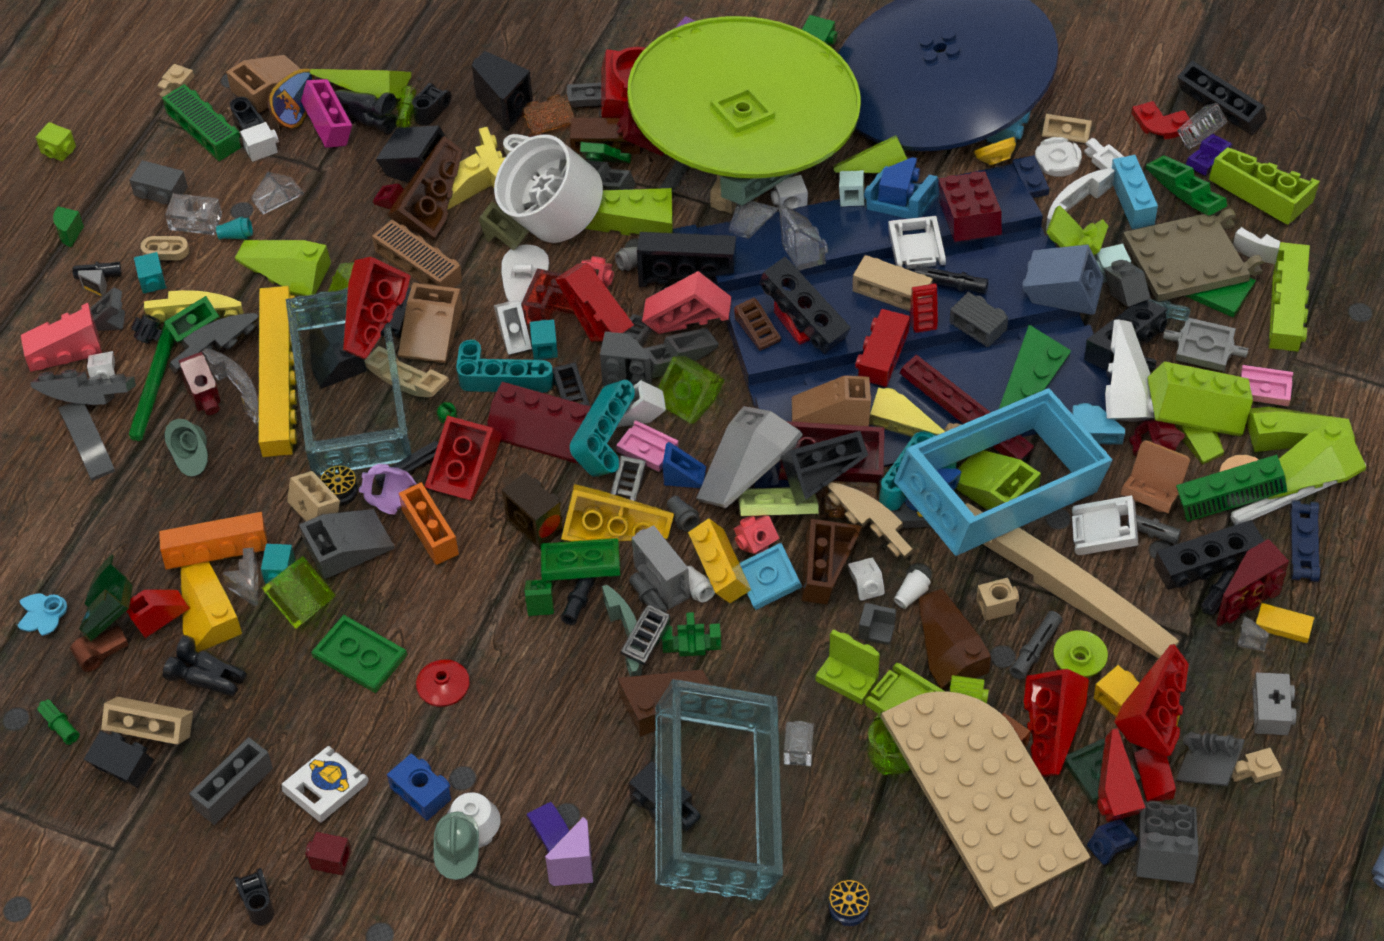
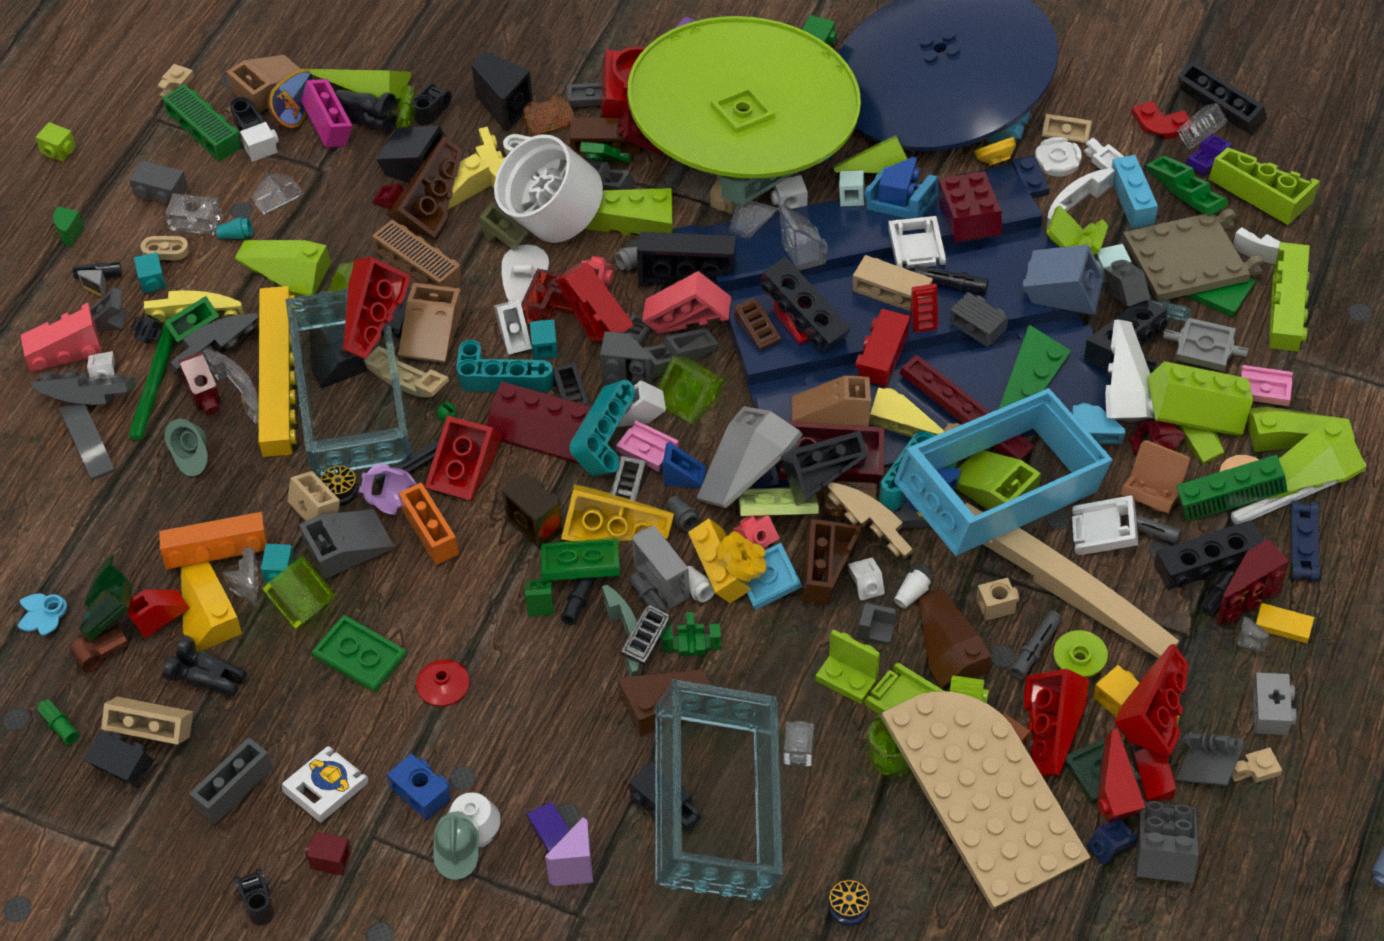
none -> yellow plate [717,531,766,582]

